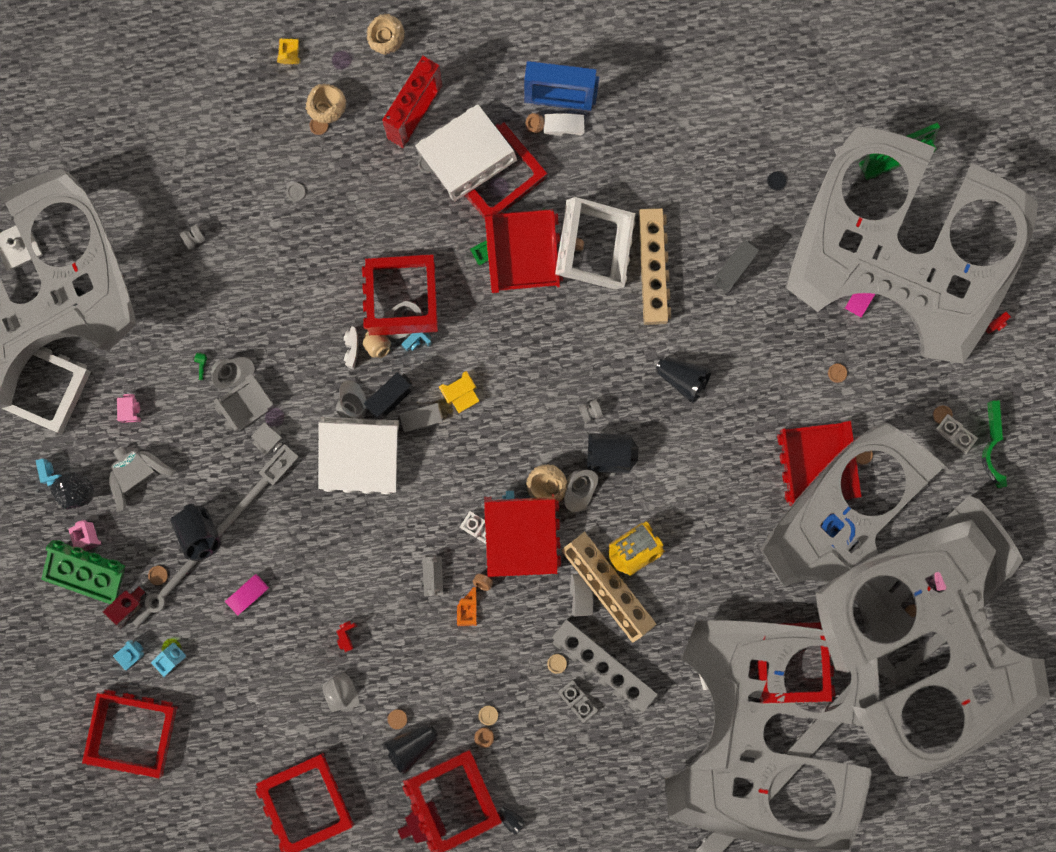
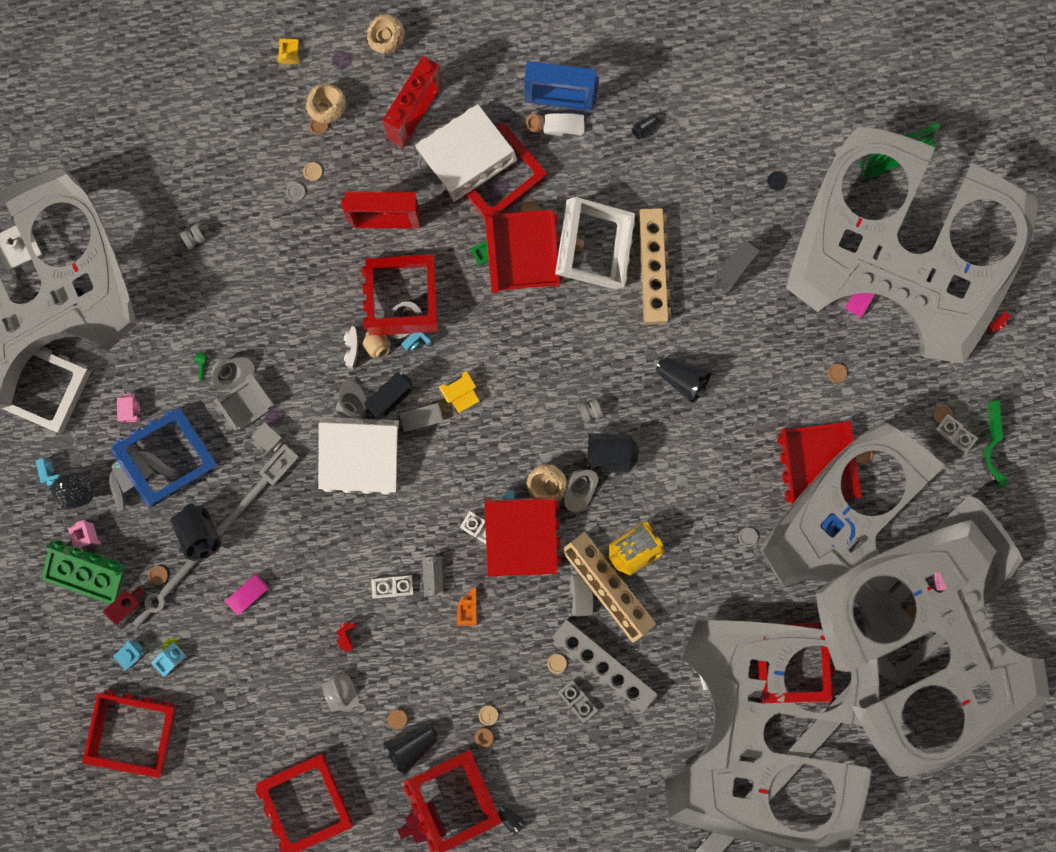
medium nougat tile [473,574,493,591] -> none
none -> blue piece [112,408,217,509]
none -> tan piece [303,162,322,181]
none -> red piece [341,192,420,229]
none -> white slope [371,575,413,599]
none -> medium nougat piece [521,200,540,211]
none -> black cone [631,114,660,140]
none -> light grey piece [738,528,758,547]

